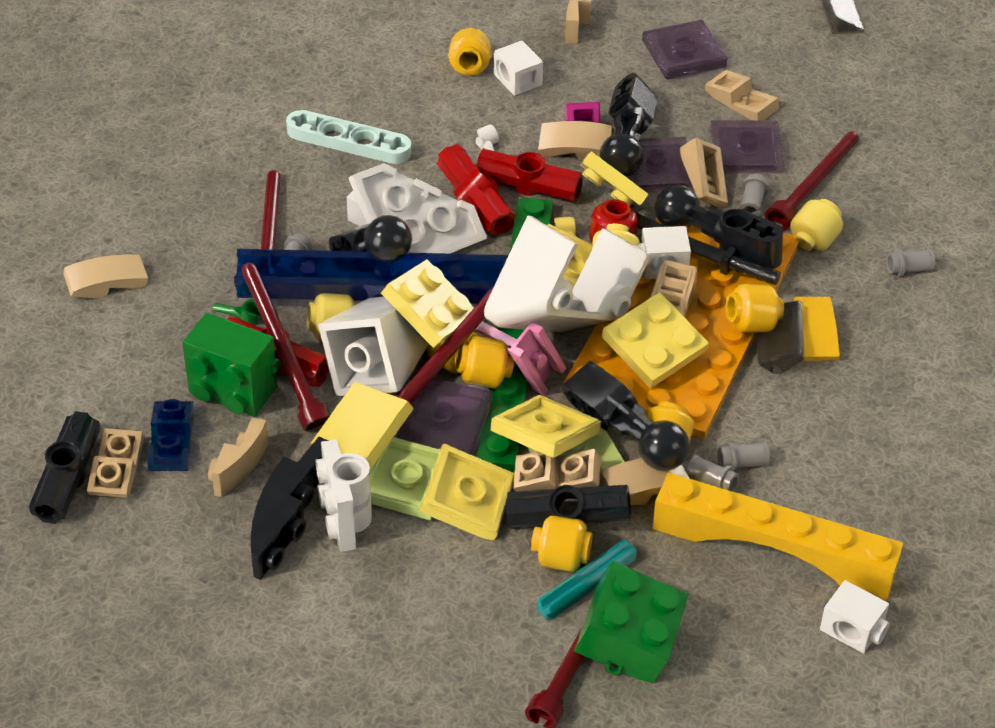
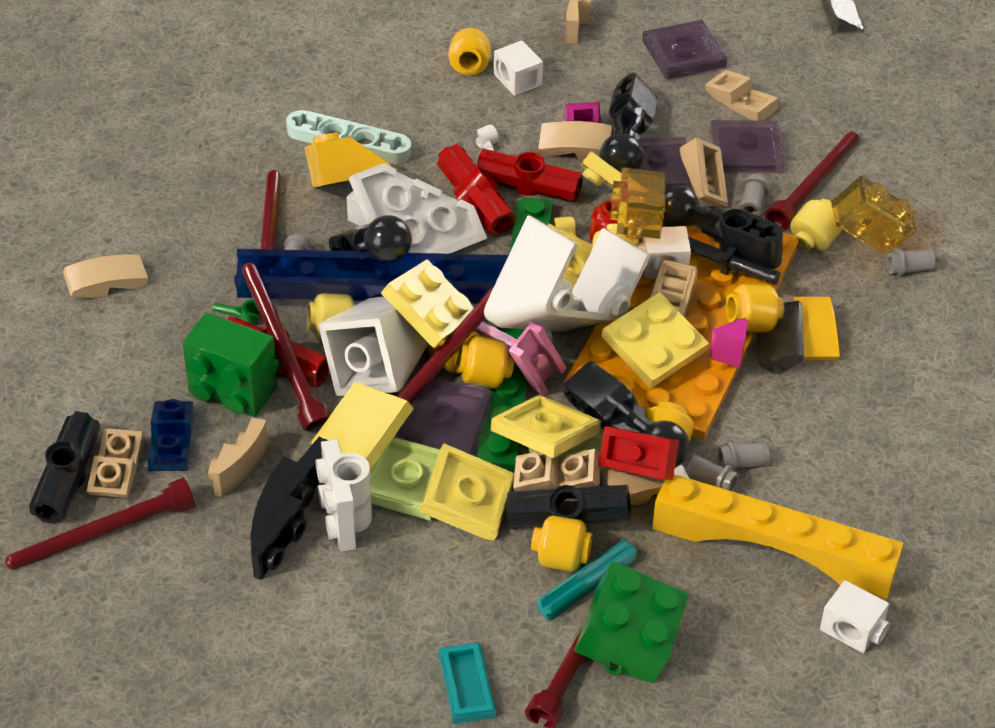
none -> dark red piece [5,477,195,570]
none -> yellow slope [304,132,391,187]
none -> teal tile [438,642,496,724]
none -> red plate [598,426,679,480]
none -> clear yellow brick [610,168,665,239]
none -> dark pink slope [709,318,748,368]
none -> clear yellow brick [831,176,917,254]

